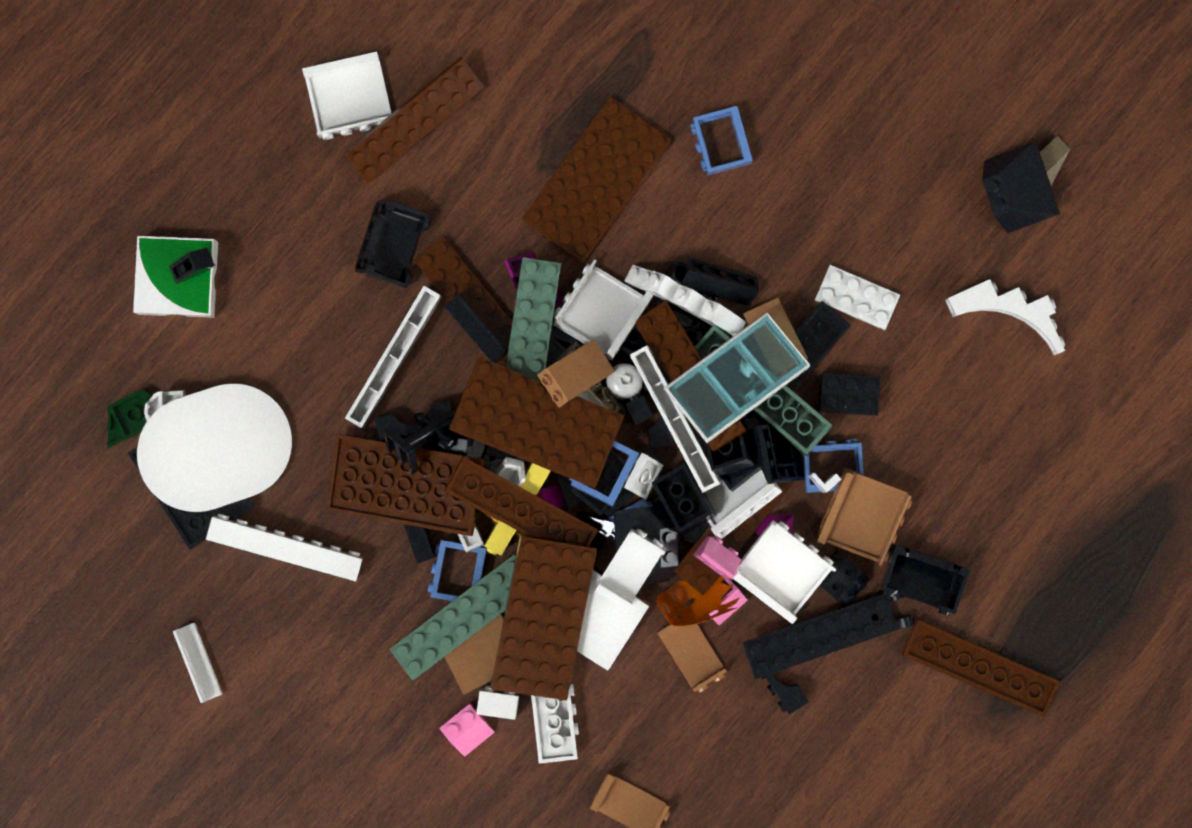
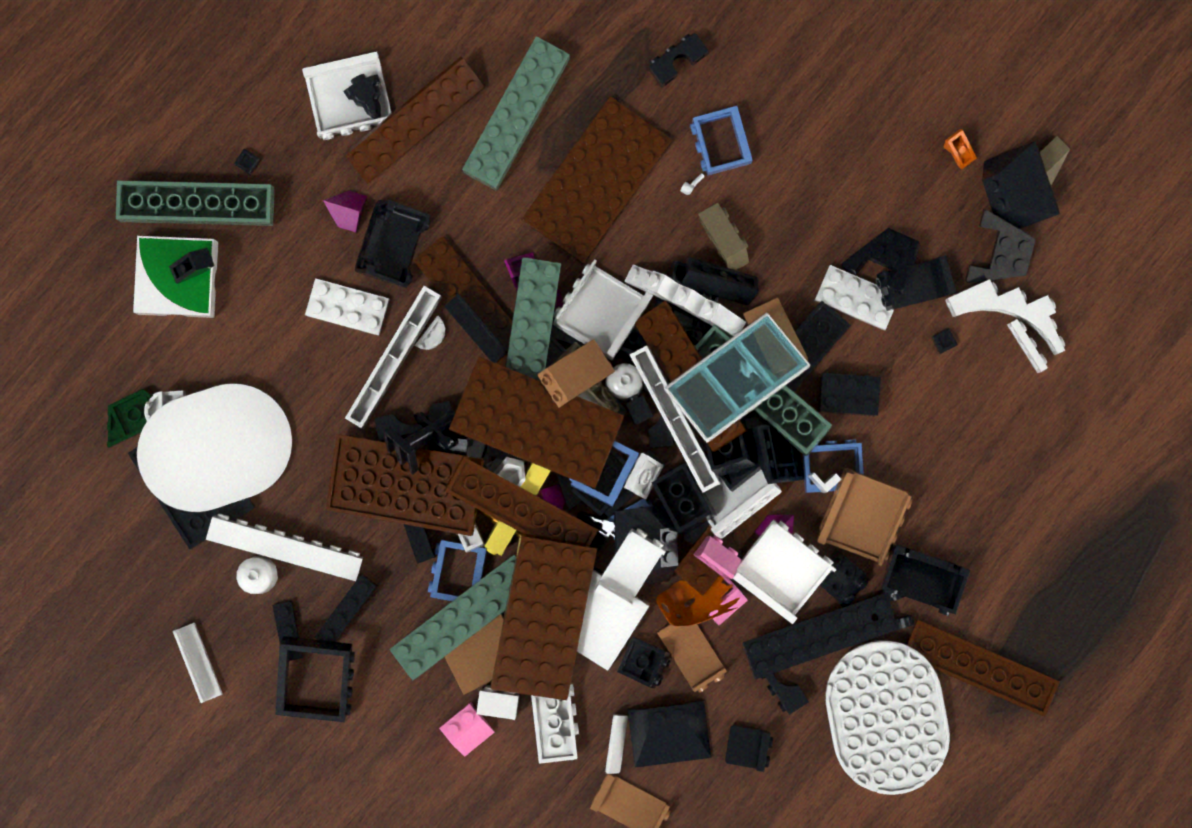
none -> sand green brick [116,181,274,226]
none -> black tile [234,149,261,176]
none -> white cylinder [236,556,278,594]
none -> black plate [272,601,303,661]
none -> black window [275,636,355,723]
none -> white plate [305,278,390,336]
none -> black arch [314,574,378,642]
none -> magenta slope [323,191,367,233]
none -> black rock [343,74,381,119]
none -> white tile [414,316,446,350]
none -> sand green brick [462,36,570,191]
none -> white slope [605,714,628,774]
none -> black plate [617,637,671,689]
none -> black slope [628,700,711,768]
none -> black arch [649,33,709,88]
none -> white hand [680,173,705,195]
none -> dark tan wedge [698,203,749,270]
none -> black bracket [725,725,773,772]
none -> white tile [826,640,950,795]
none -> black wing [841,228,921,296]
none -> black panel [876,256,956,311]
none -> black tile [931,328,958,354]
none -> orange slope [943,129,977,169]
none -> black wing [965,209,1036,283]
none -> white plate [1007,319,1048,373]

